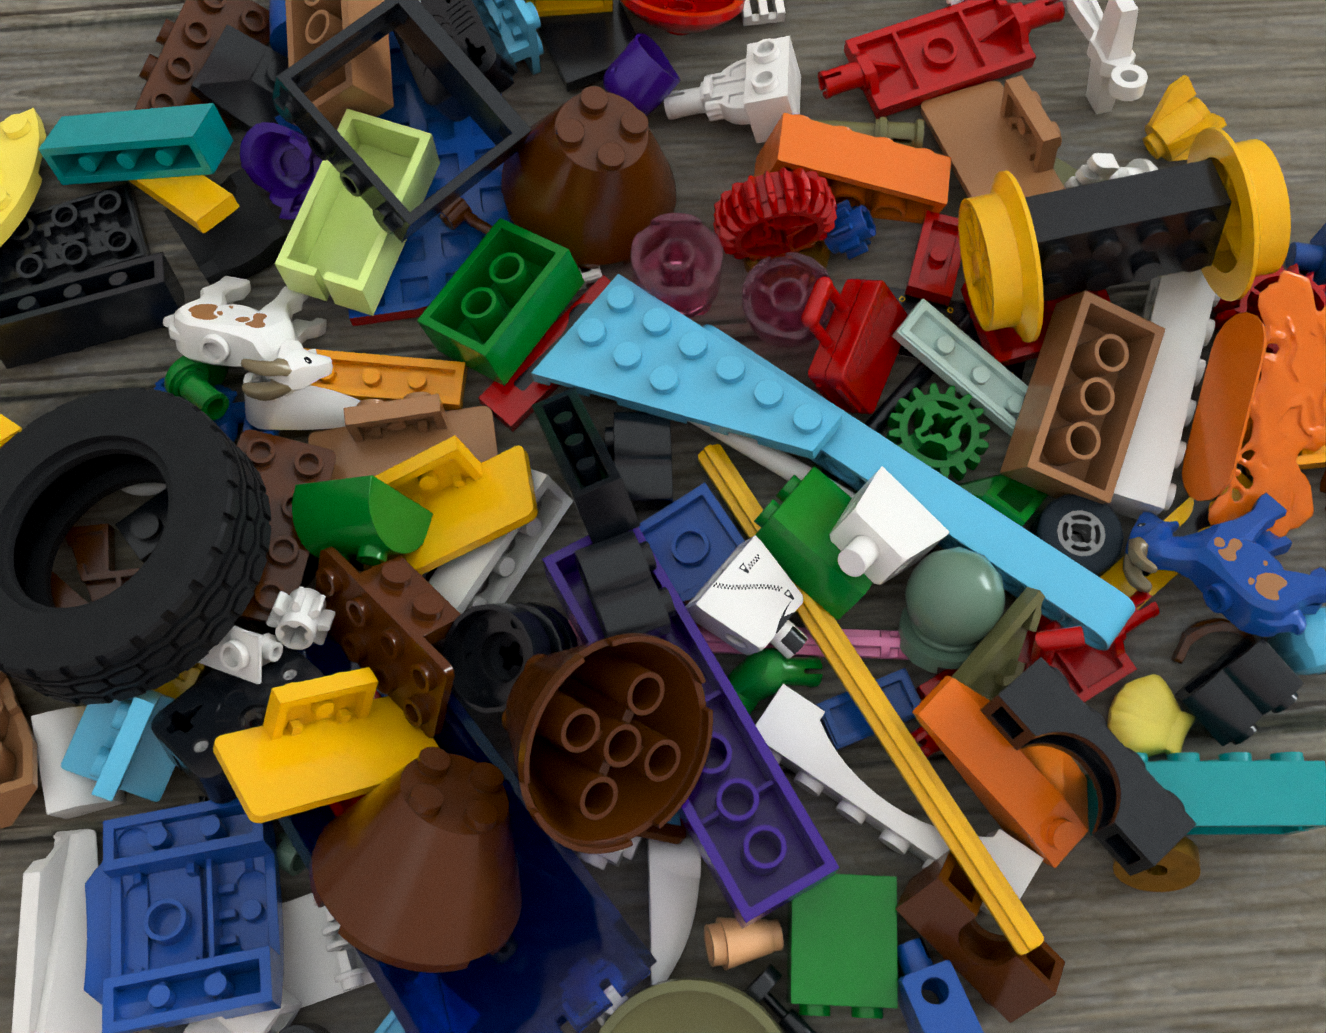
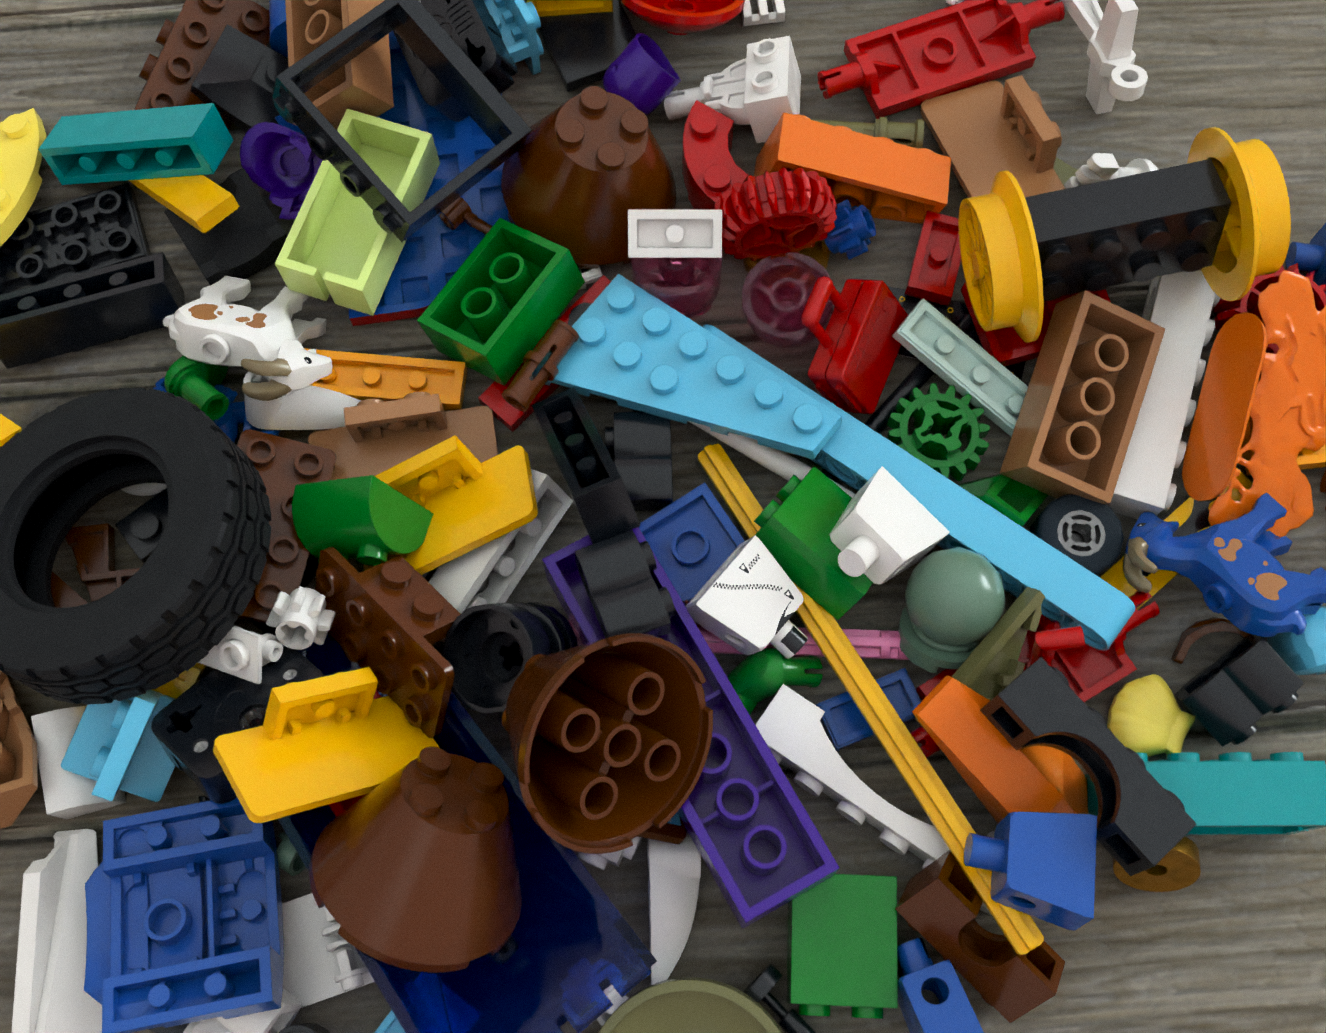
light nougat cone [704,917,784,970] -> none
yellow brick [1143,75,1227,162] -> none
none -> reddish brown pin [501,319,579,412]
none -> white plate [628,209,722,258]
none -> red brick [682,100,748,209]
none -> blue torso [964,812,1097,931]

